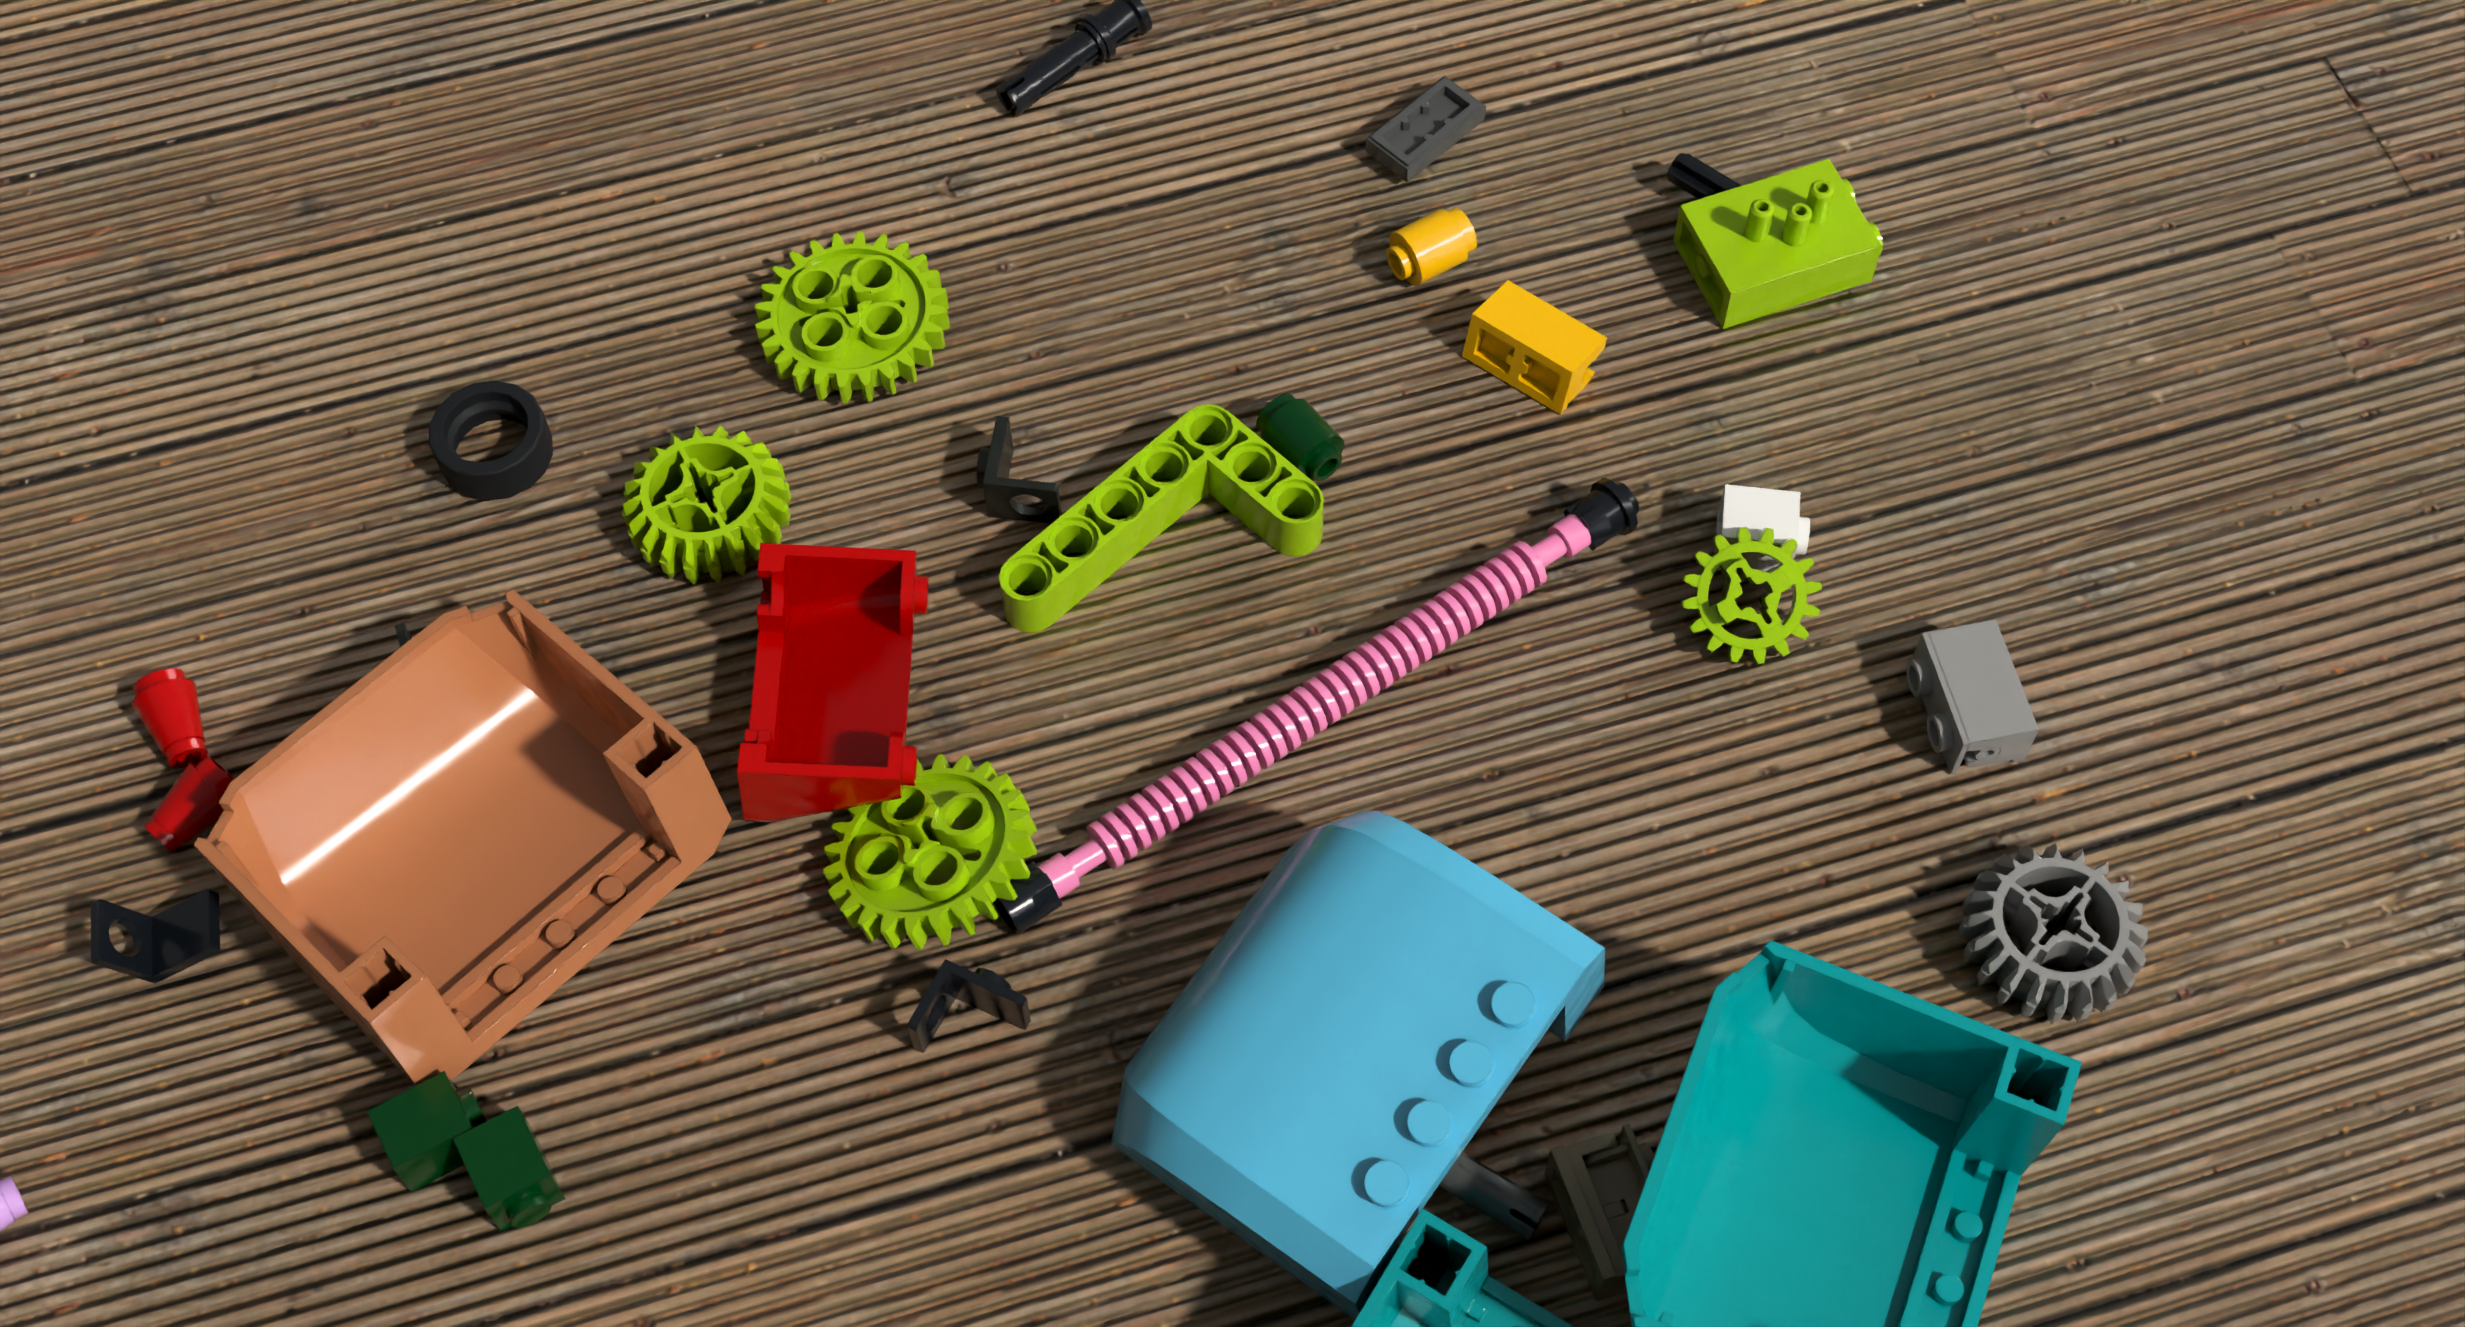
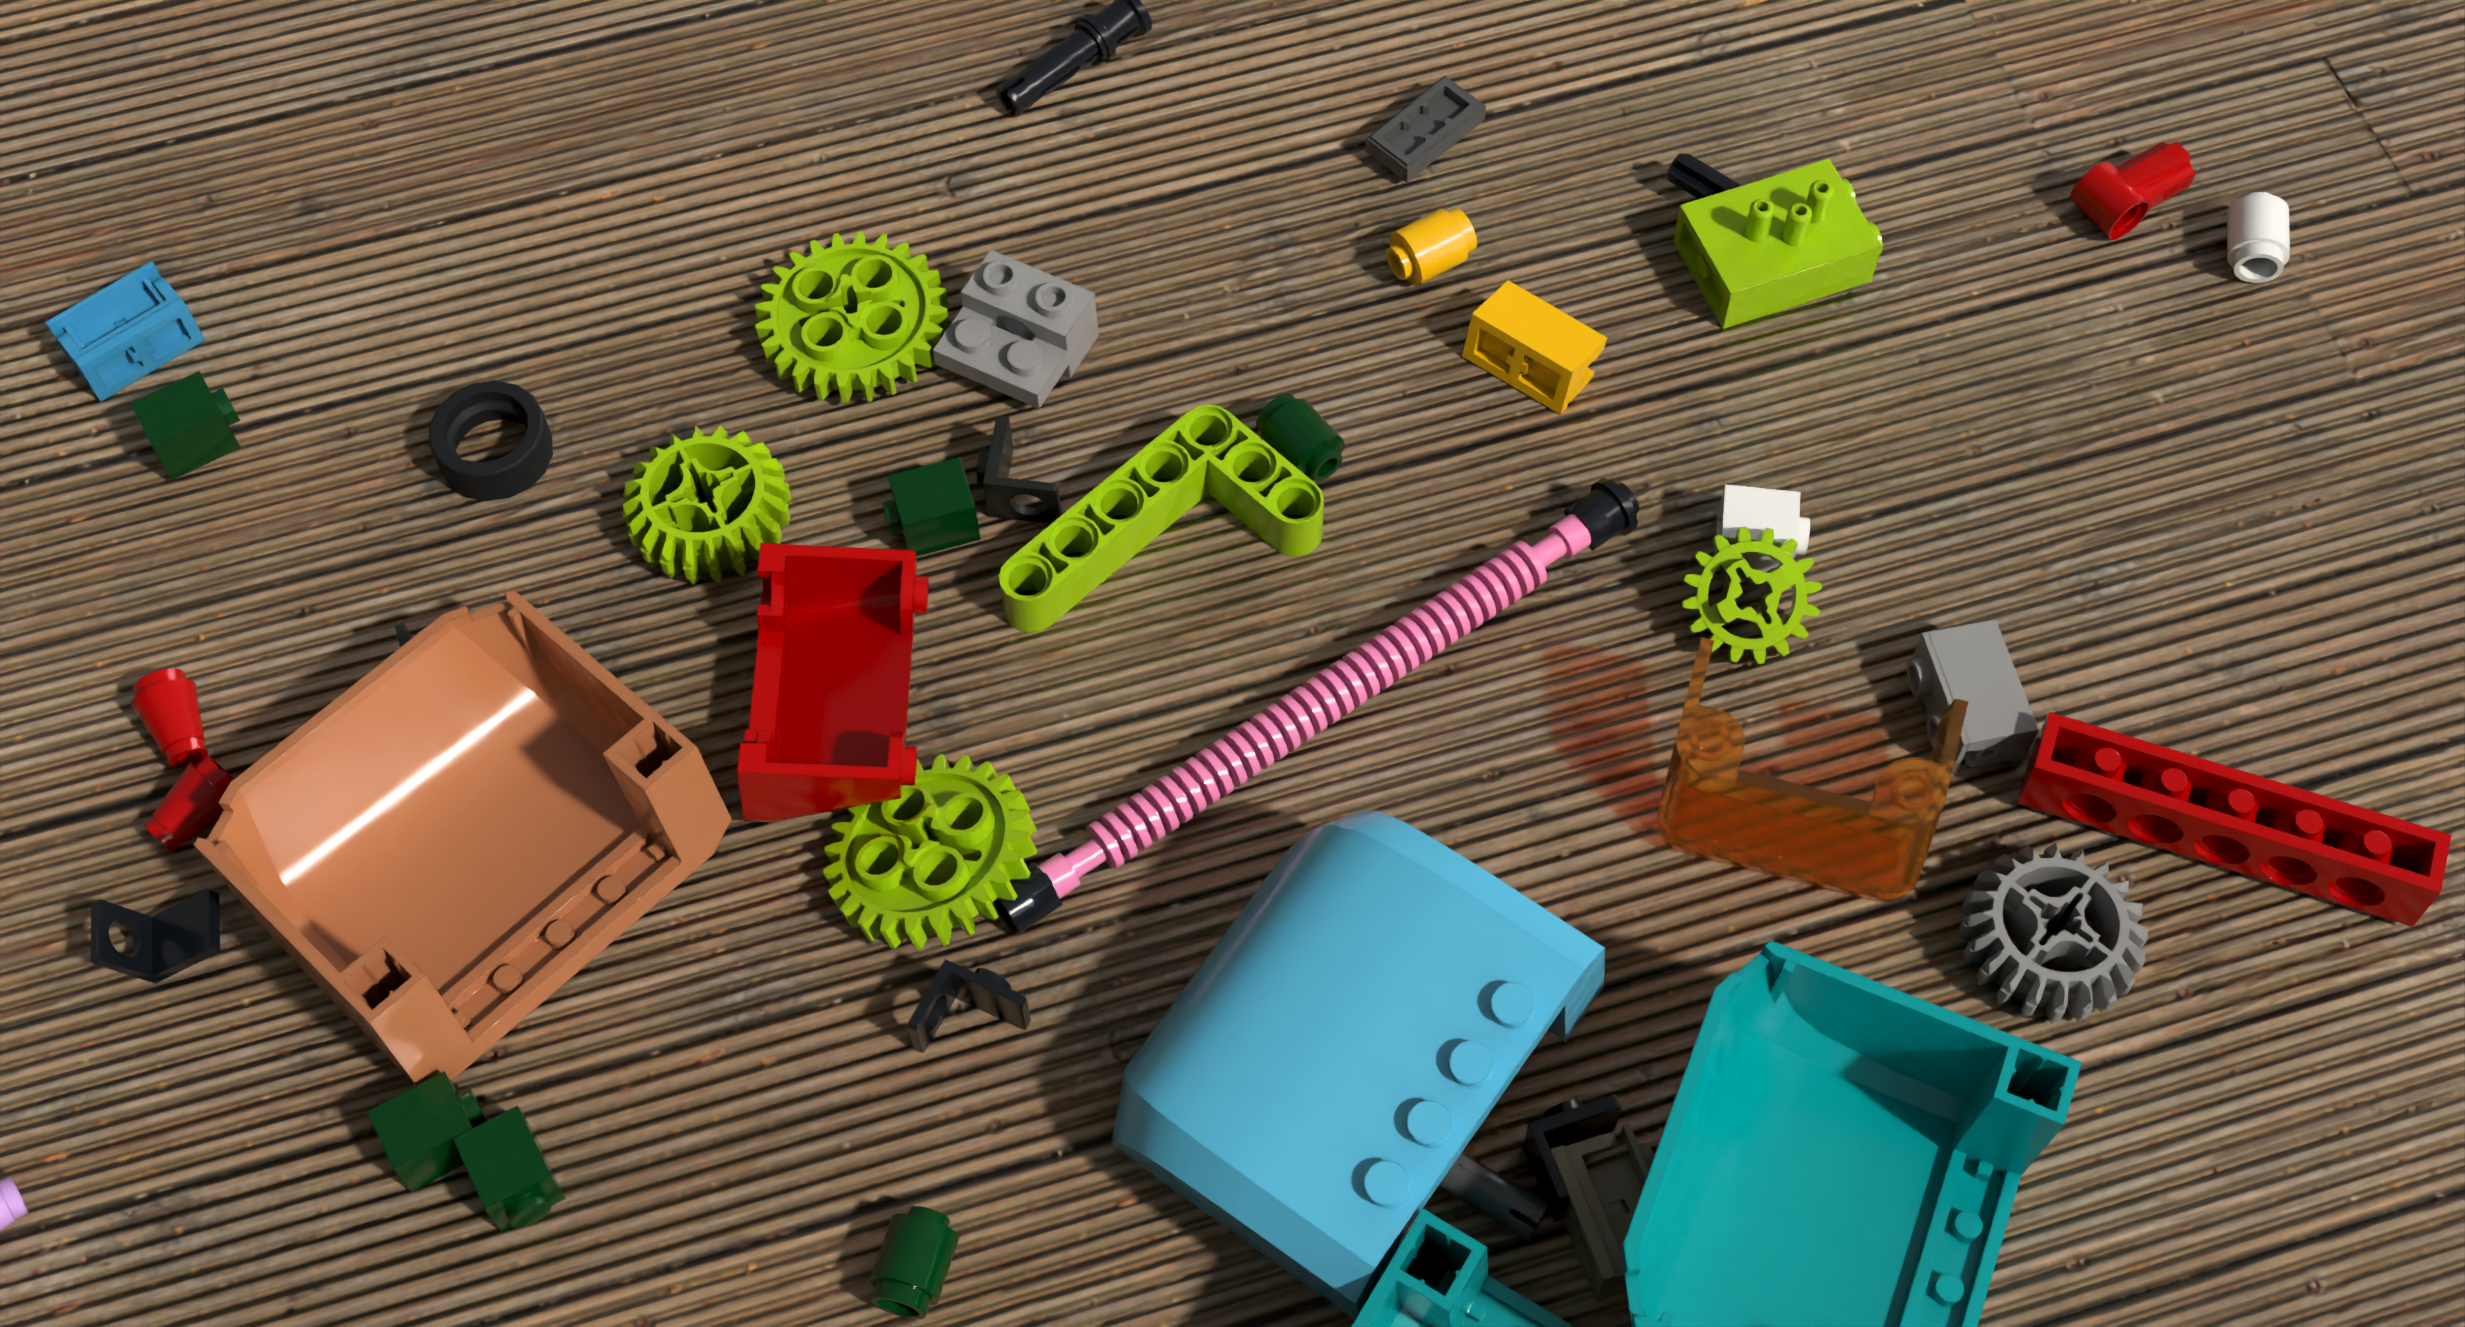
none -> dark azure hinge [45,261,205,402]
none -> dark green brick [130,371,241,480]
none -> dark green brick [870,1206,959,1319]
none -> dark green brick [882,457,981,557]
none -> light grey brick [933,249,1099,409]
none -> black bracket [1523,1094,1621,1222]
none -> clear orange windscreen [1656,637,1968,903]
none -> red brick [2017,712,2452,927]
none -> red piece [2070,141,2196,240]
none -> white brick [2227,192,2290,283]

